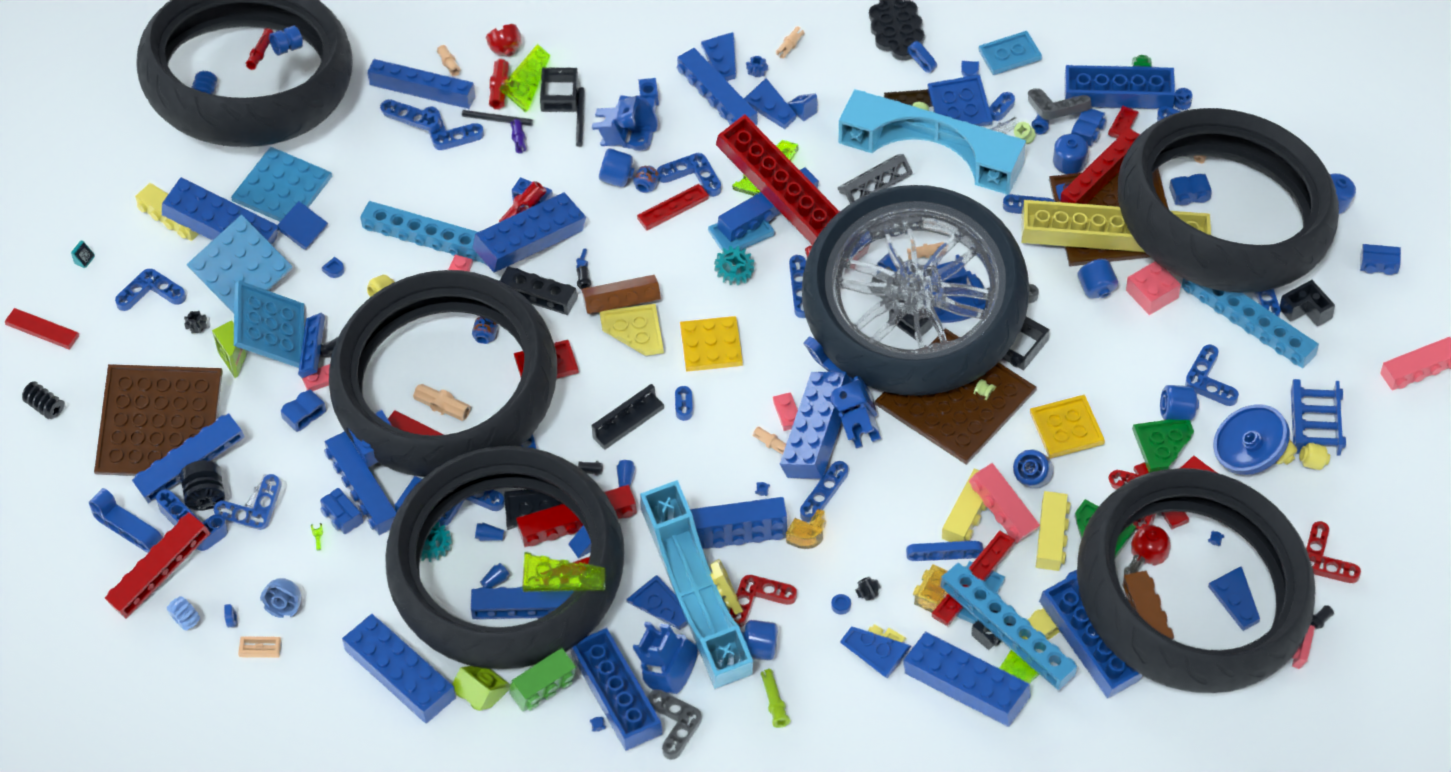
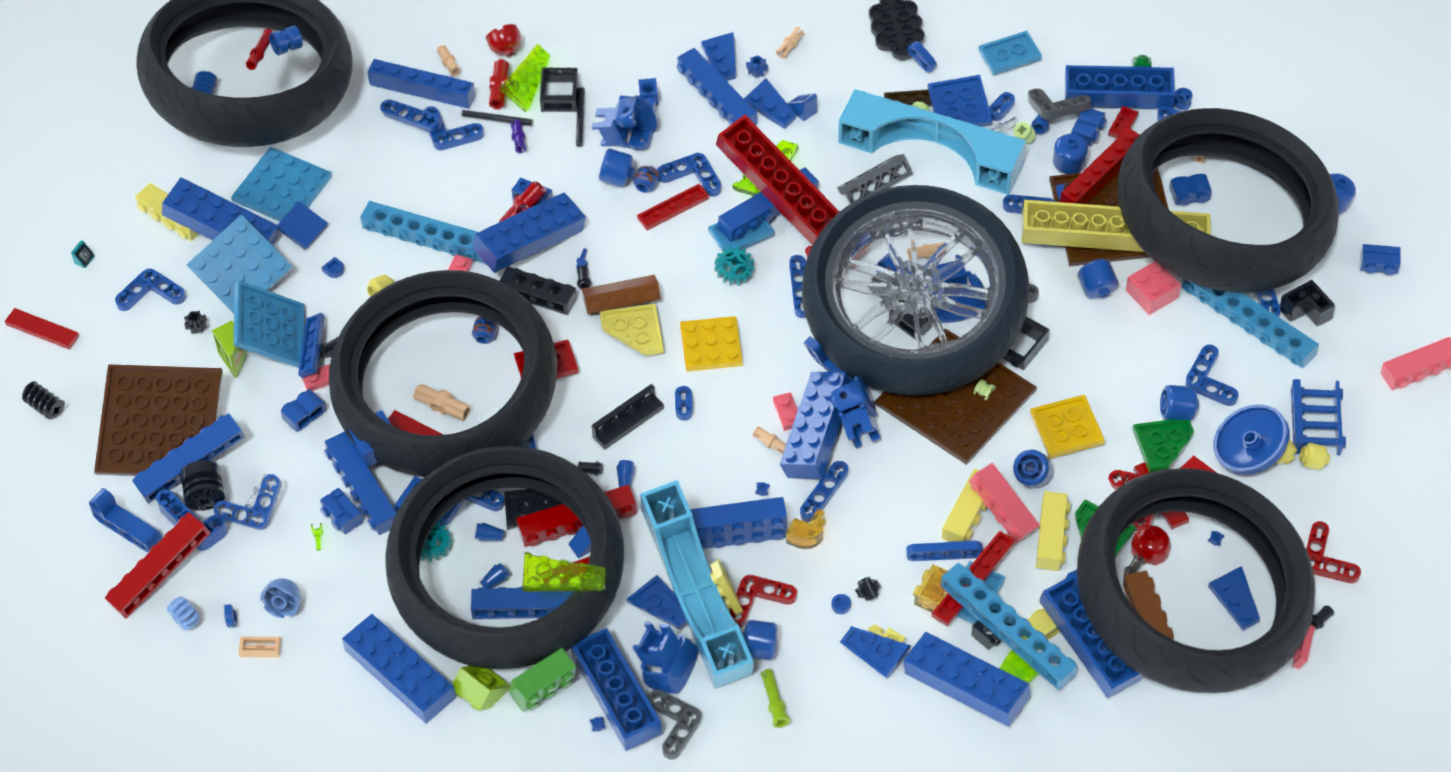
blue tile [961,61,979,77] -> none

